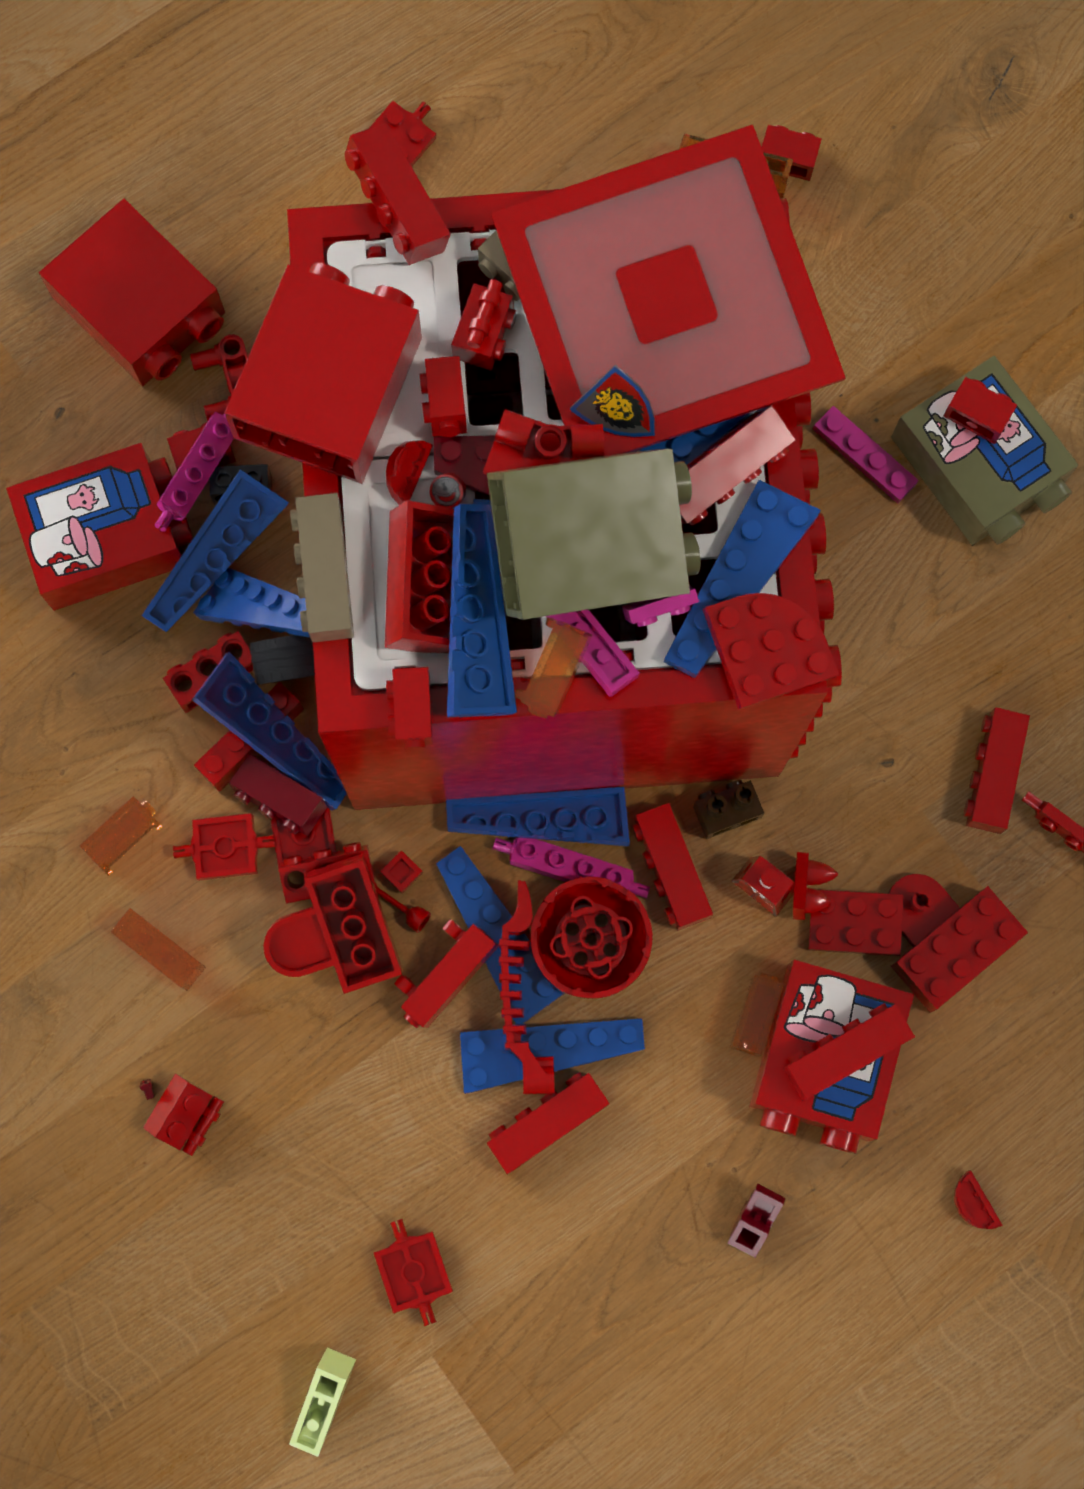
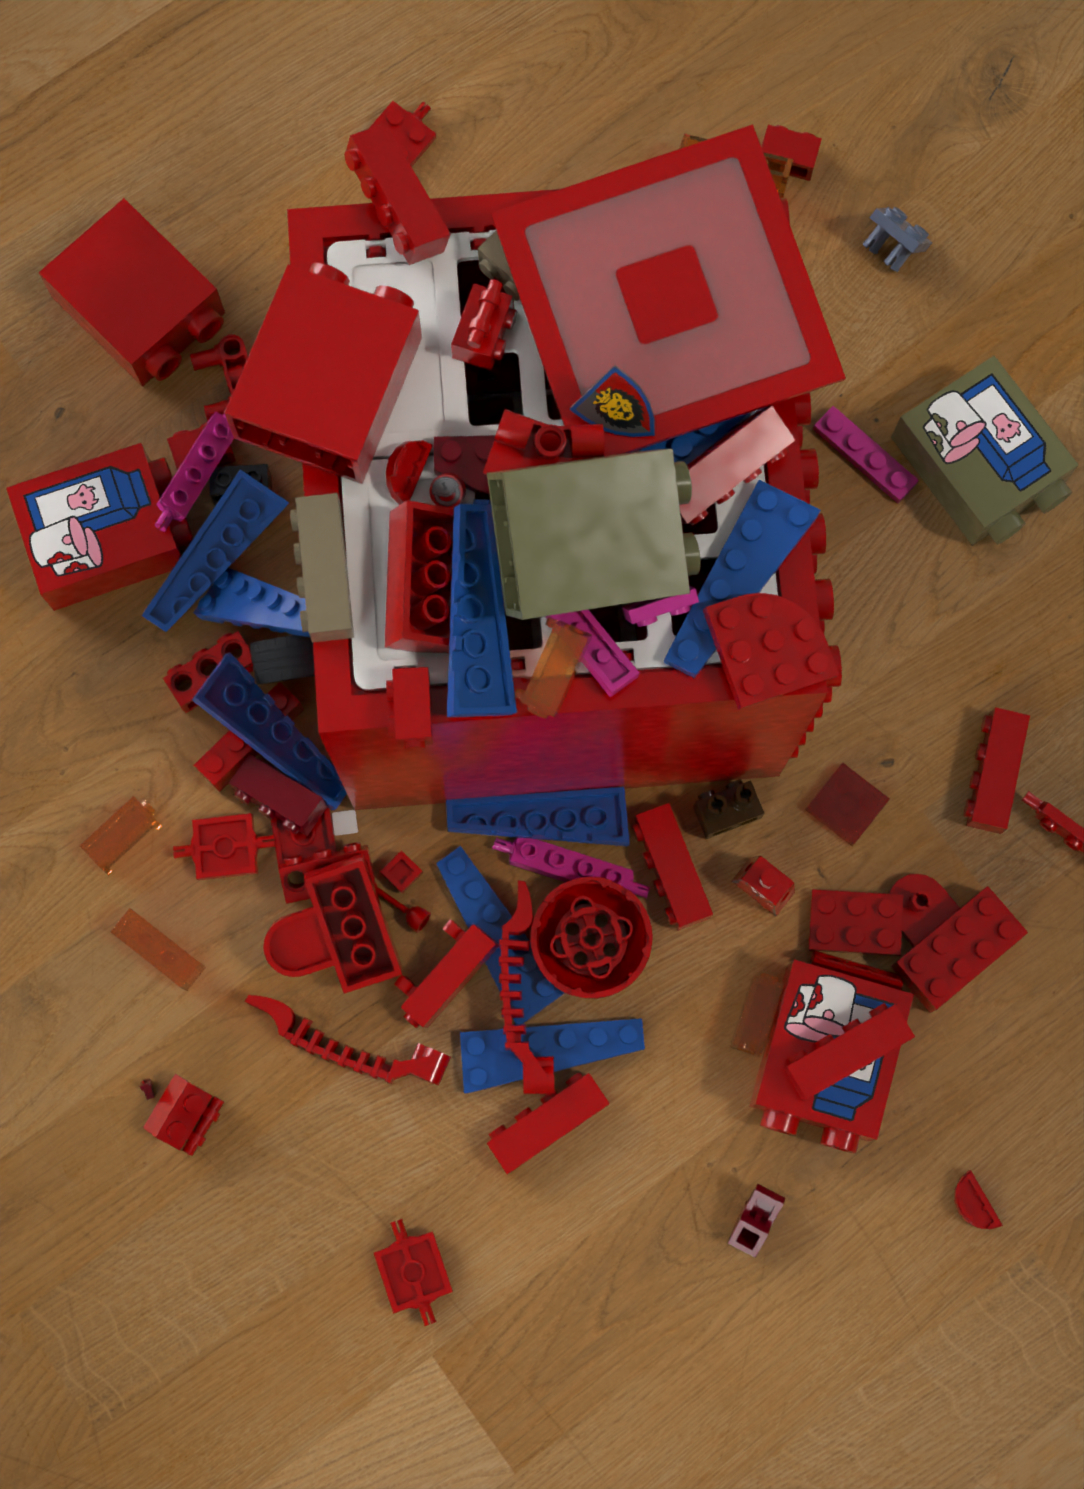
yellowish green slope [289,1348,356,1457] -> none
red brick [419,356,467,437] -> none
red tile [793,852,838,920] -> none
red brick [943,377,1017,444] -> none
none -> red piece [244,995,451,1086]
none -> white sticker [332,810,358,836]
none -> clear red plate [805,762,890,846]
none -> red slope [809,950,903,990]
none -> sand blue plate [862,207,933,272]

